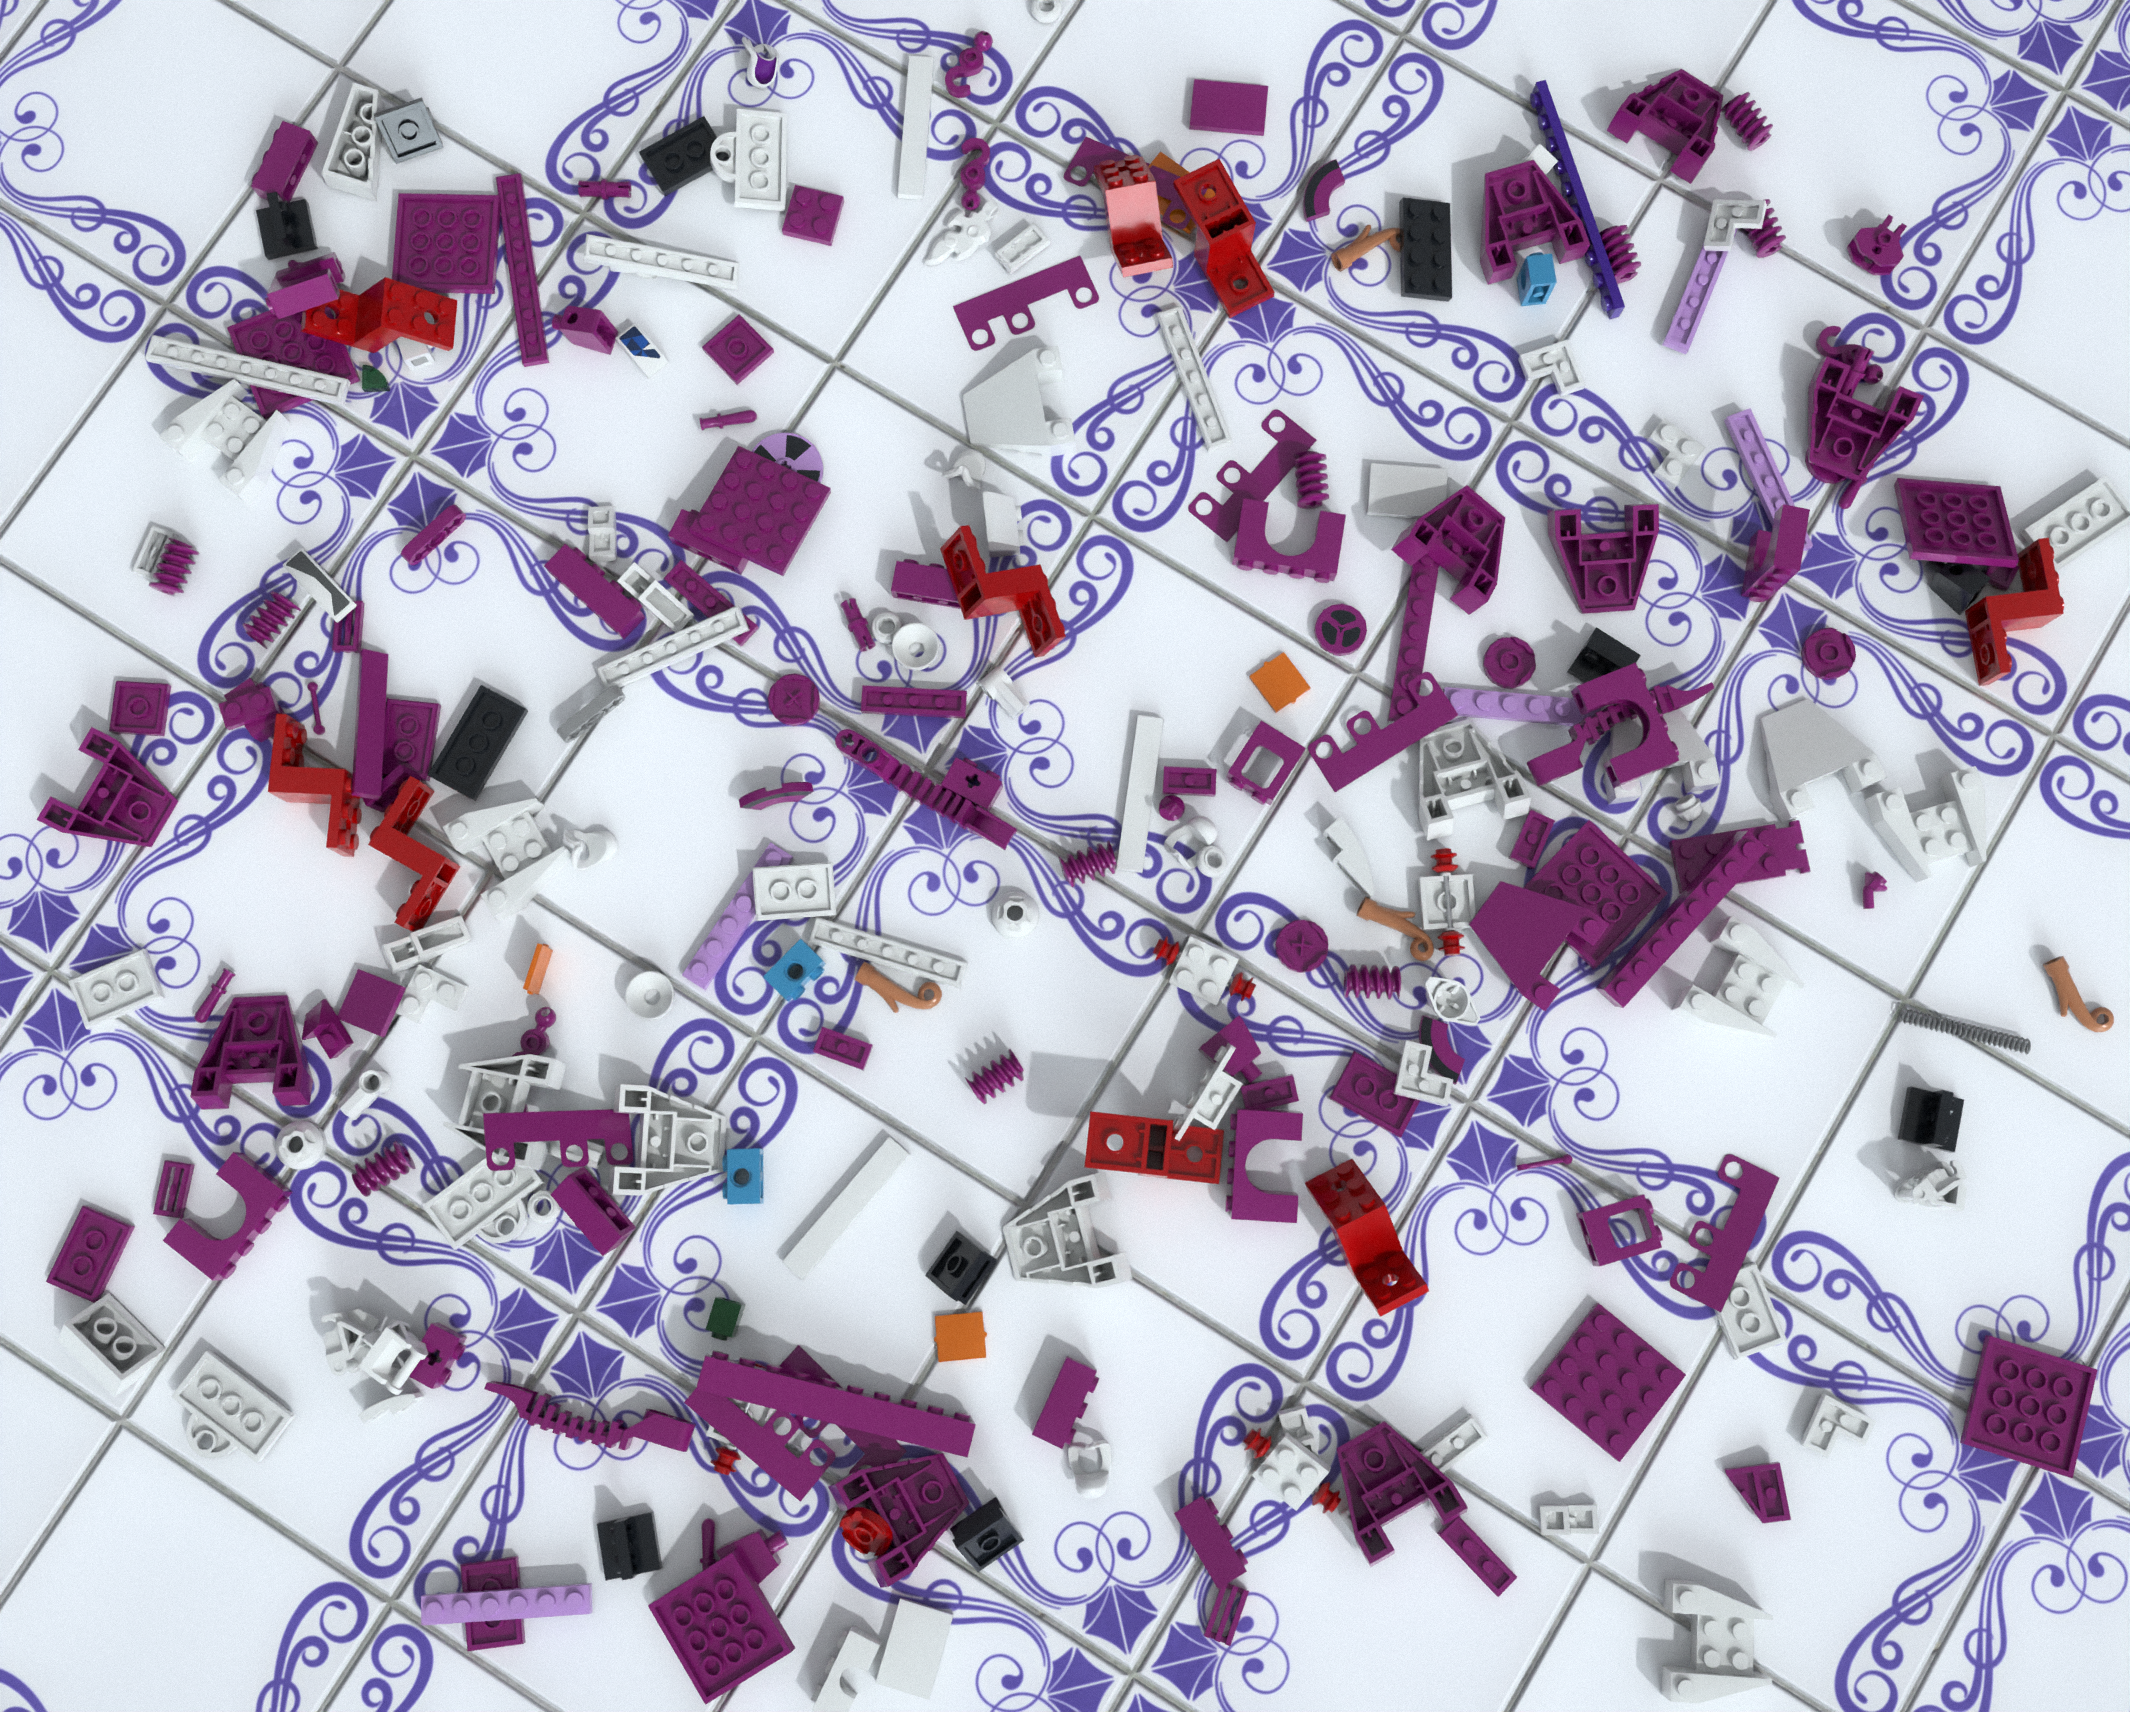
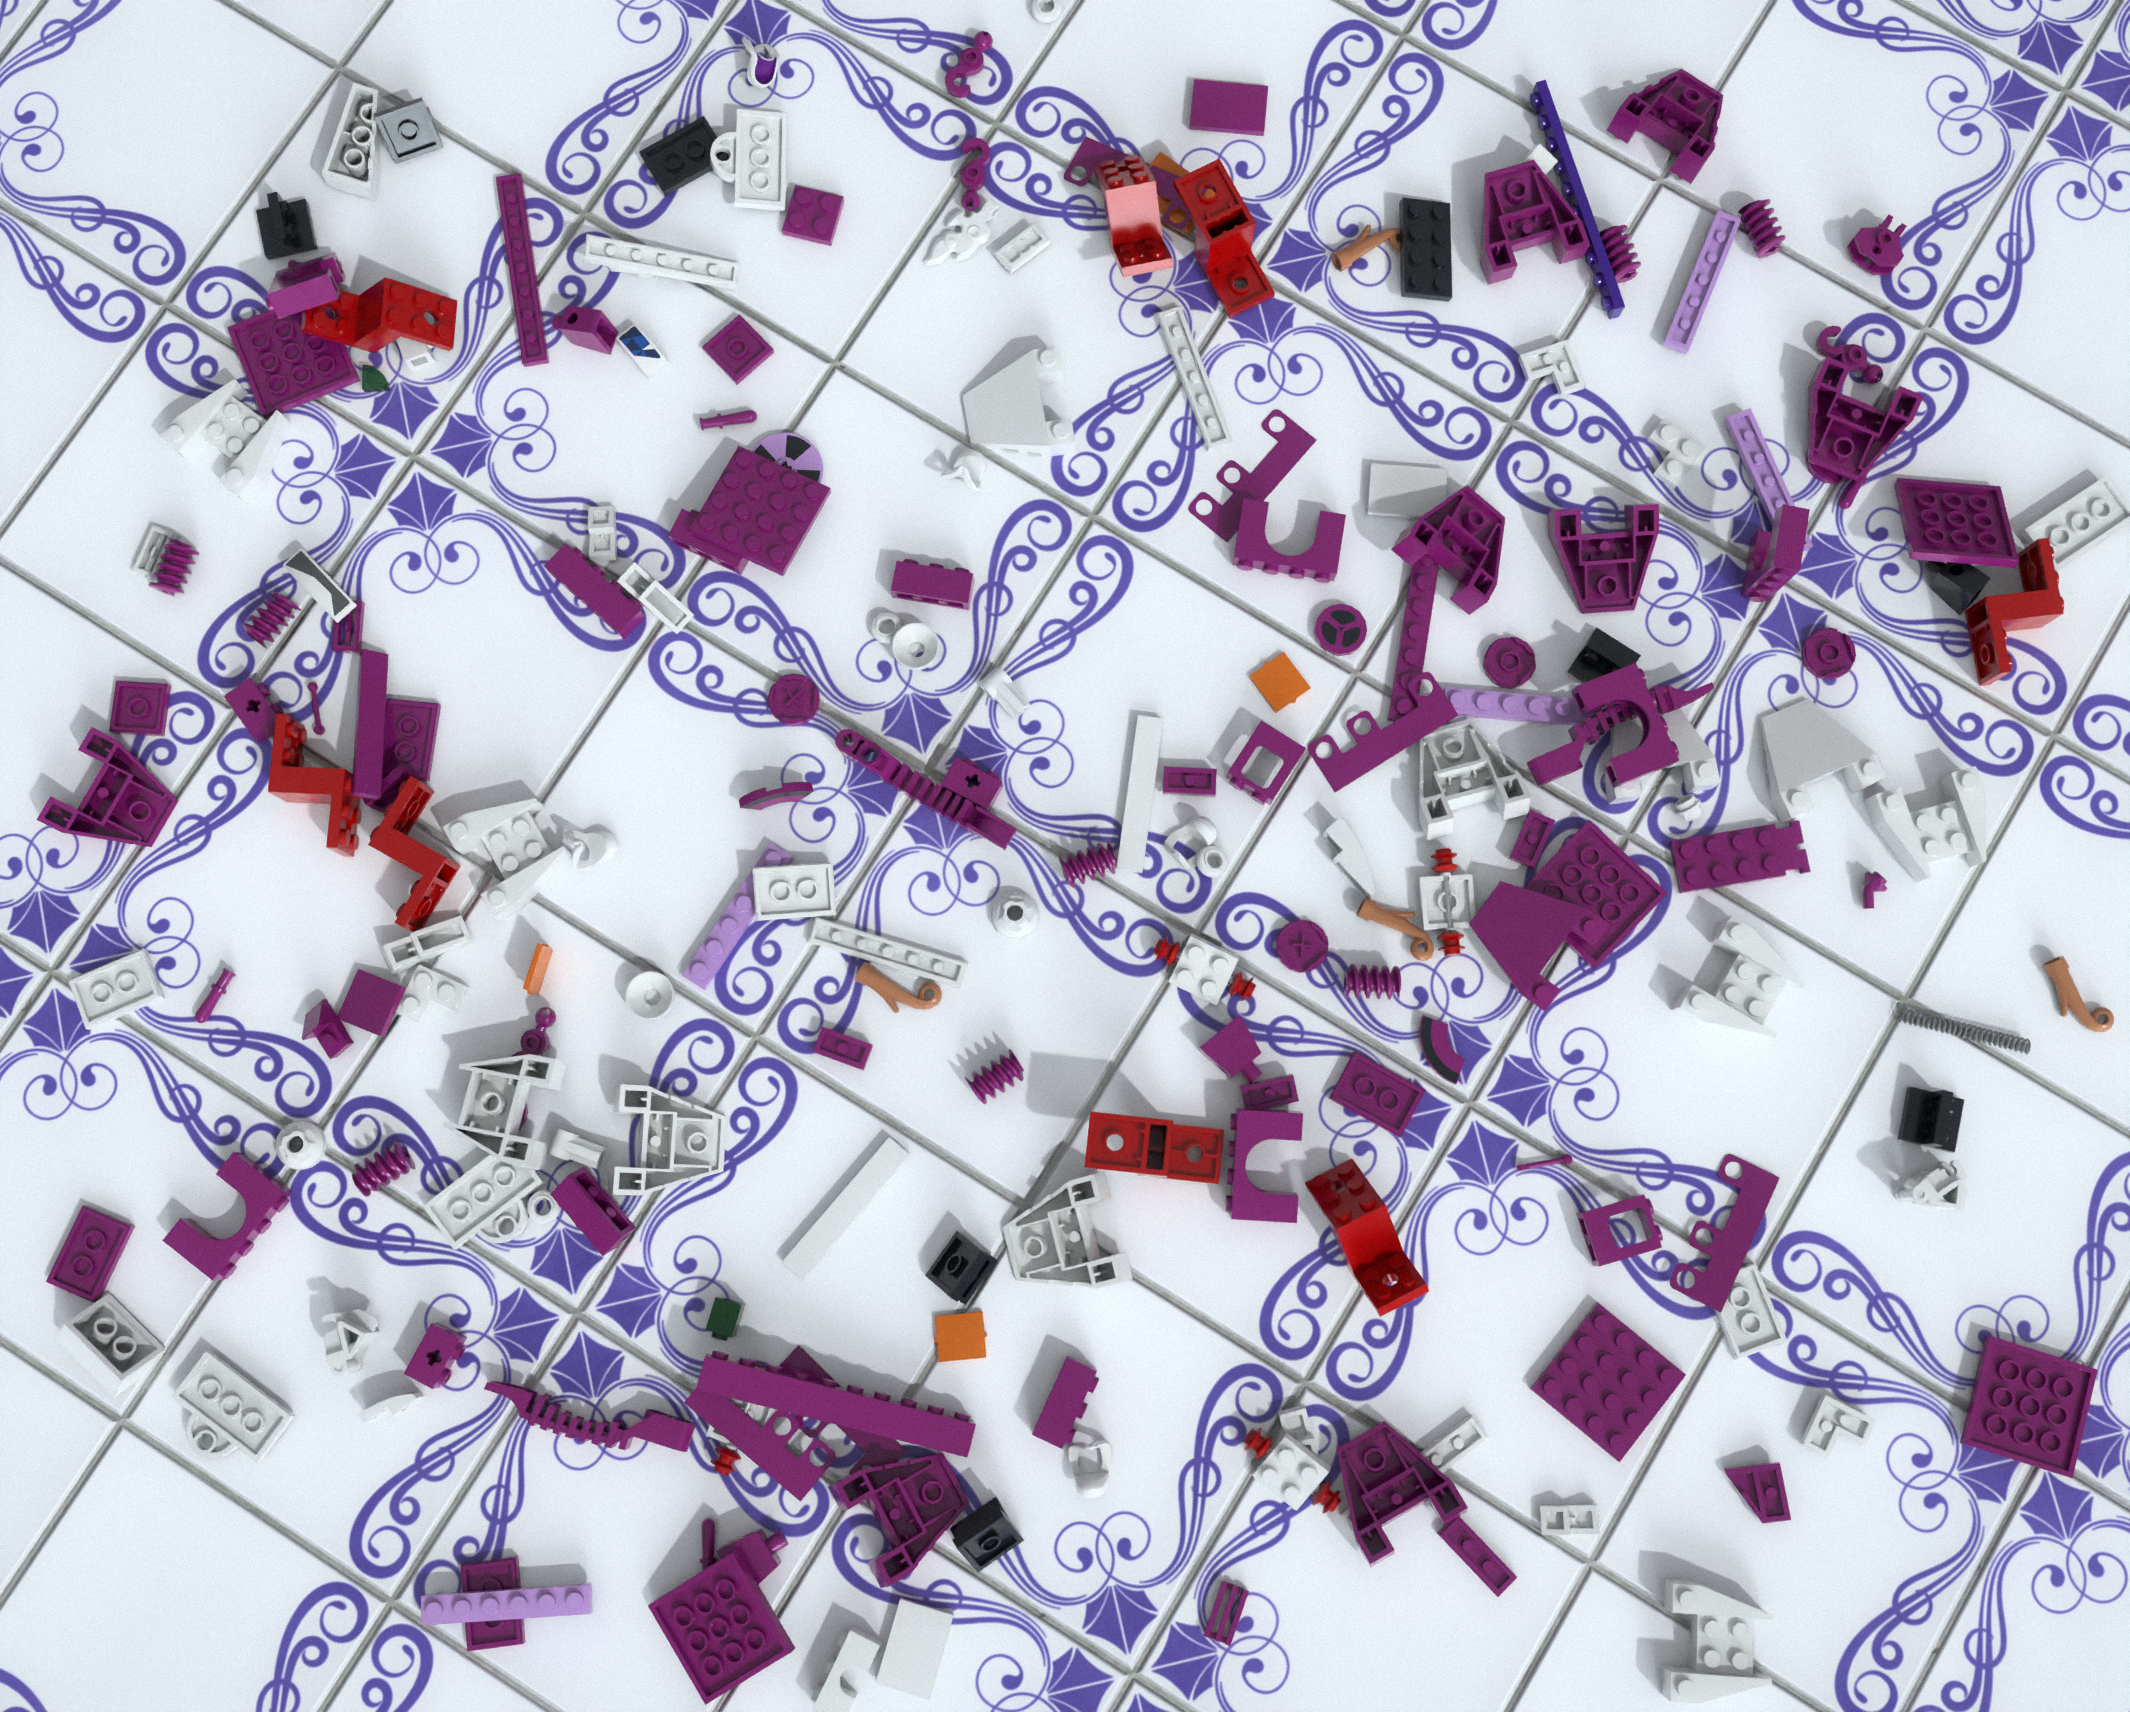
white tile [145,335,351,406] -> none
magenta tile [153,1160,195,1218] -> none
magenta wedge [190,995,313,1110] -> none
magenta plate [218,686,280,730] -> none
magenta brick [251,121,318,203] -> none
white piece [337,1070,392,1120] -> none
white piece [359,1320,428,1395] -> none
magenta plate [392,193,501,294] -> none
magenta beam [401,504,466,565] -> none
black plate [428,685,528,801] -> none
magenta piece [483,1109,633,1171] -> none
light grey beam [557,685,626,743] -> none
magenta pin [578,179,632,200] -> none
white tile [596,605,750,690] -> none
black bracket [597,1511,663,1581] -> none
magenta plate [664,560,759,647] -> none
dark azure brick [722,1148,764,1205] -> none
dark azure brick [763,939,826,1002] -> none
red tile [839,1507,893,1556] -> none
magenta pin [840,598,876,652] -> none
magenta plate [861,685,967,719] -> none
white tile [898,56,934,200] -> none
red bracket [940,525,1066,658] -> none
magenta piece [953,256,1099,351] -> none
white slope [983,491,1025,558] -> none
magenta plate [1159,795,1185,821] -> none
white bracket [1172,1043,1243,1141] -> none
magenta brick [1174,1496,1248,1589] -> none
magenta piece [1294,451,1329,509] -> none
magenta tile [1303,159,1345,222] -> none
white plate [1393,1040,1453,1107] -> none
white hat [1424,976,1481,1026] -> none
dark azure brick [1516,252,1557,306] -> none
magenta brick [1595,831,1767,1008] -> none
white plate [1704,199,1767,251] -> none
magenta piece [1721,92,1773,151] -> none
magenta pin [1839,345,1875,398] -> none
magenta plate [1984,565,2019,591] -> none

